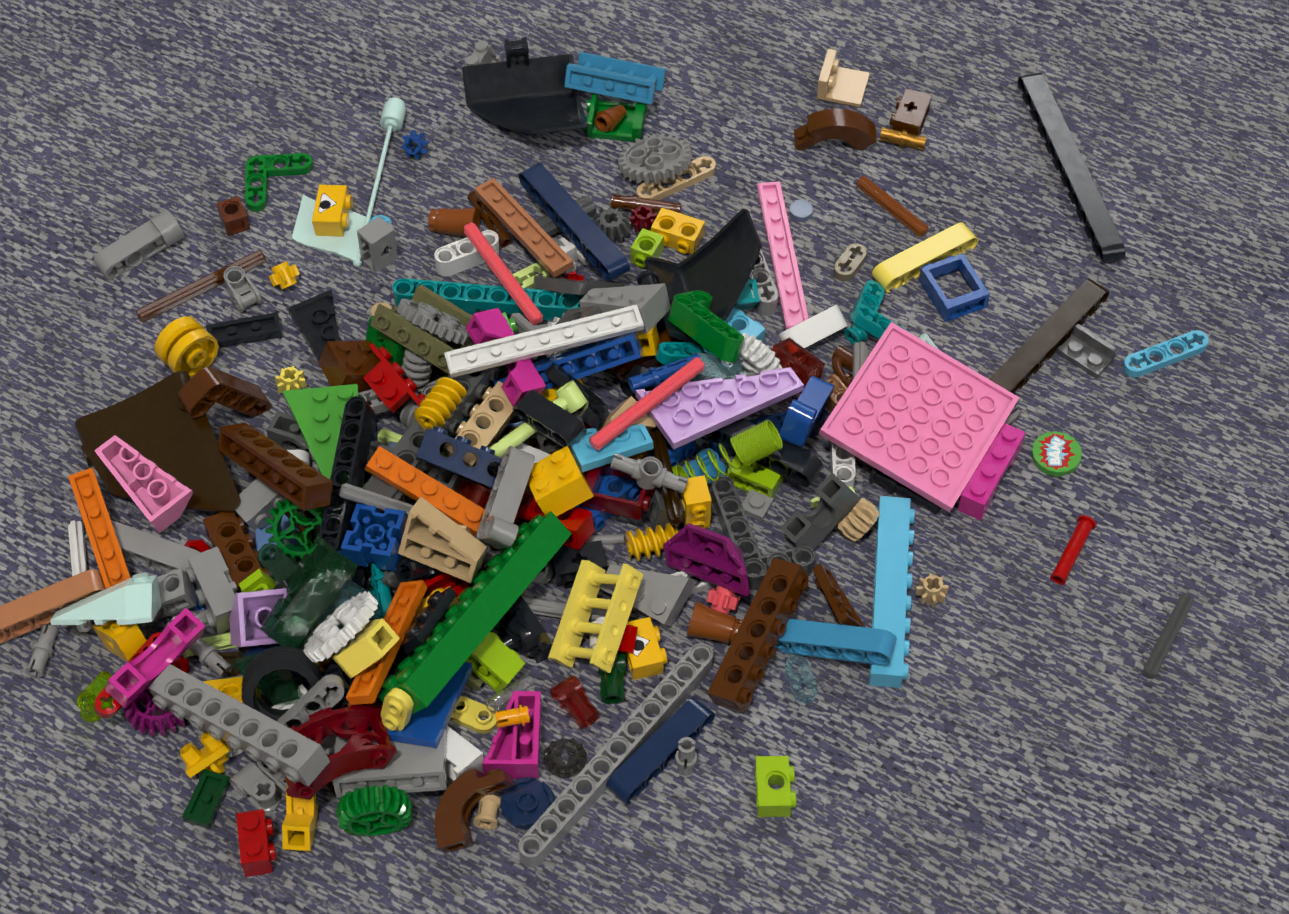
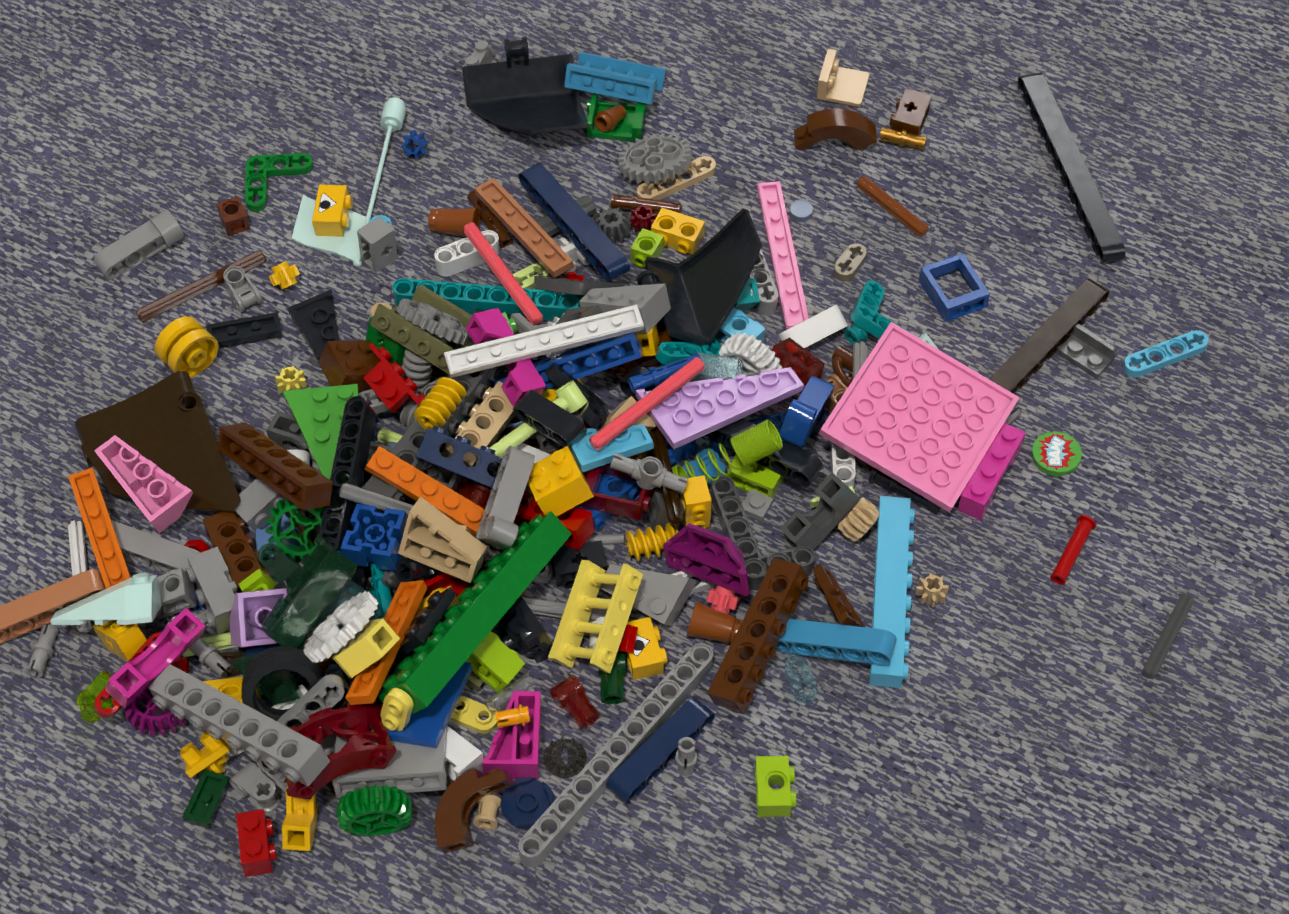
reddish brown beam [178,367,271,418] -> none
green beam [668,290,744,362] -> none
light yellow beam [872,222,978,293] -> none

